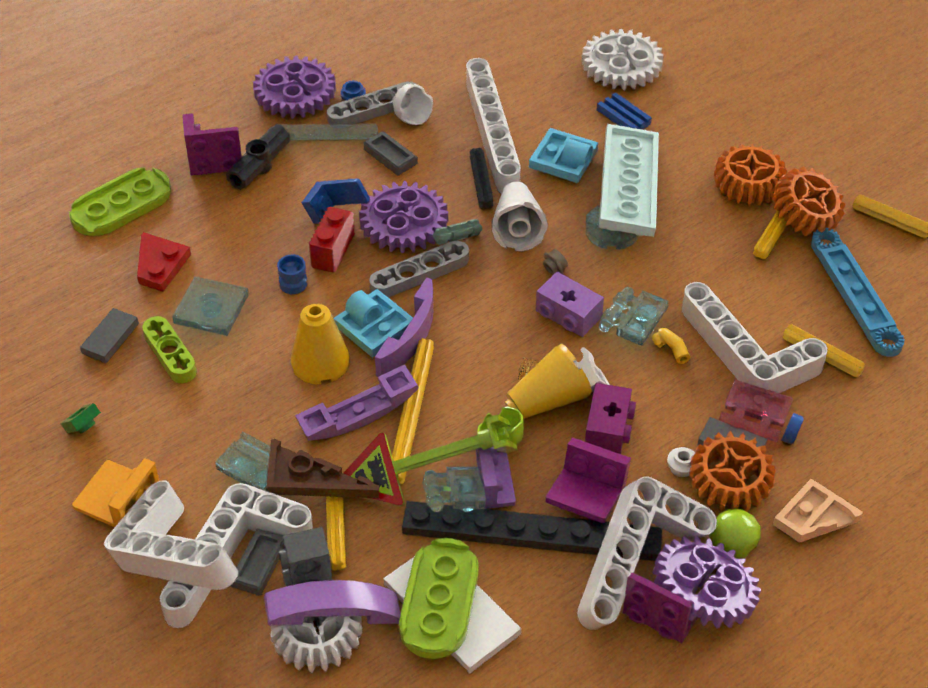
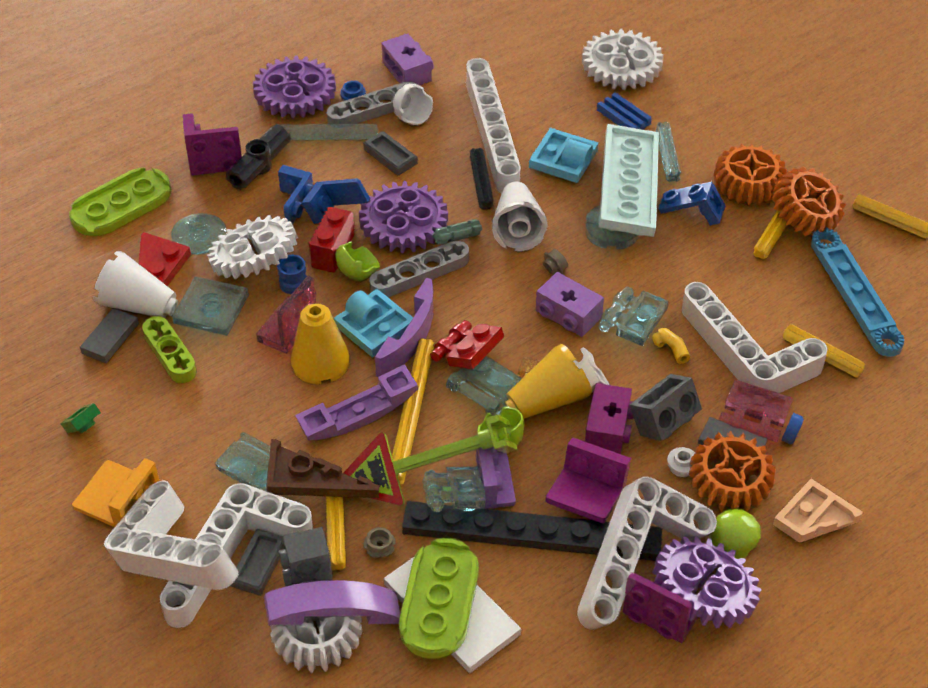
none -> white cone [93,251,178,318]
none -> clear light blue dish [171,213,227,254]
none -> white gear [207,215,298,279]
none -> clear pink bracket [256,276,316,354]
none -> blue bracket [278,165,314,225]
none -> lime hair [335,242,380,282]
none -> dark tan plate [364,527,396,558]
none -> medium lavender brick [381,33,434,85]
none -> red plate [430,320,505,369]
none -> clear light blue plate [446,356,522,416]
none -> dark grey brick [630,374,702,441]
none -> clear light blue axle [656,122,681,182]
none -> blue bracket [658,182,726,225]

